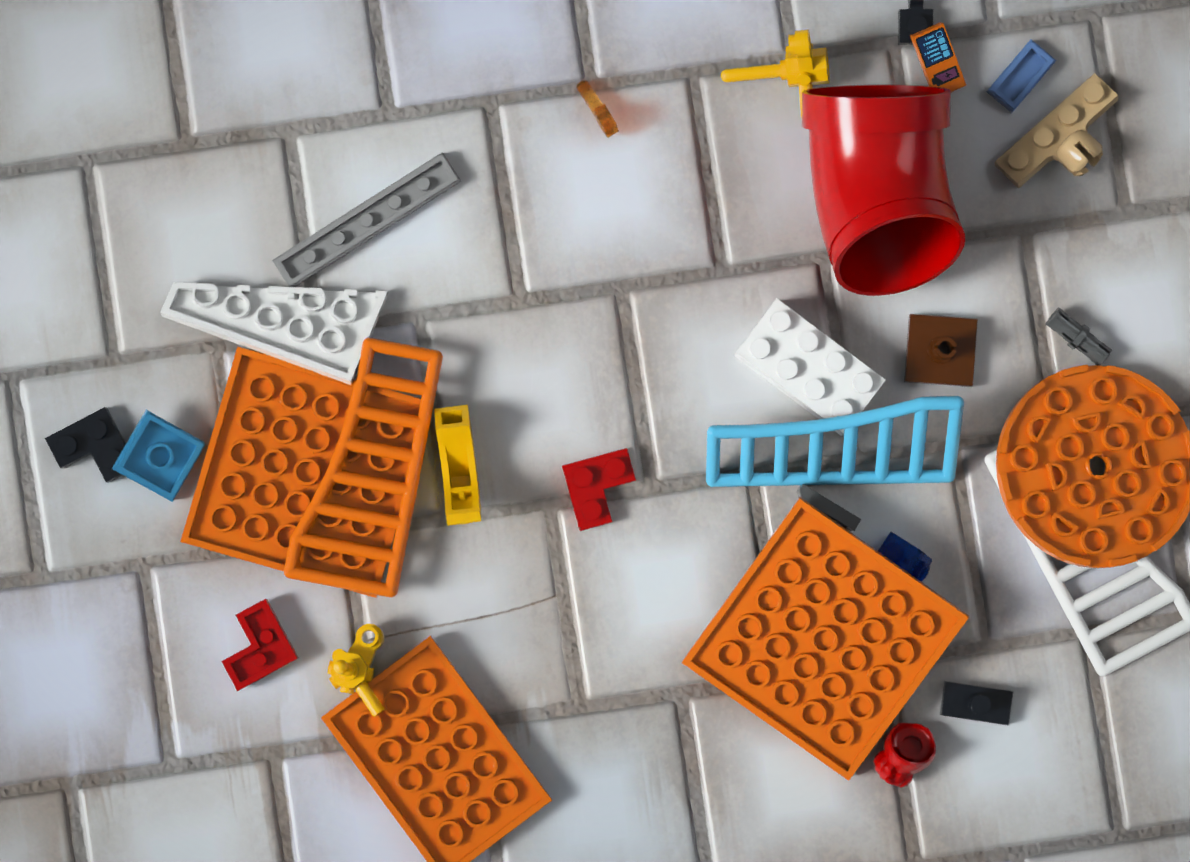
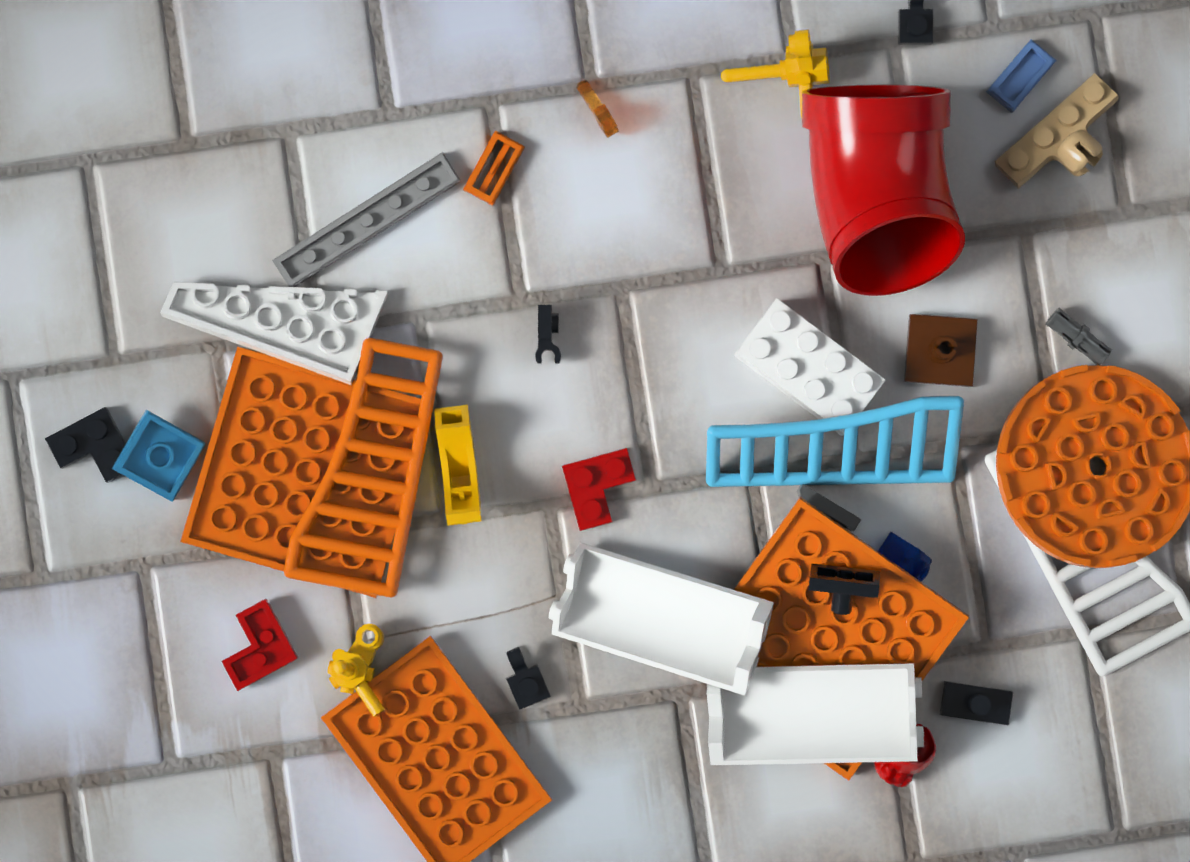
tile [910,22,966,92] -> none
none -> orange tile [463,131,525,206]
none -> black plate [506,647,551,710]
none -> black plate [535,305,561,364]
none -> white cylinder [549,543,774,696]
none -> white cylinder [707,663,924,765]
none -> black tile [808,563,880,615]

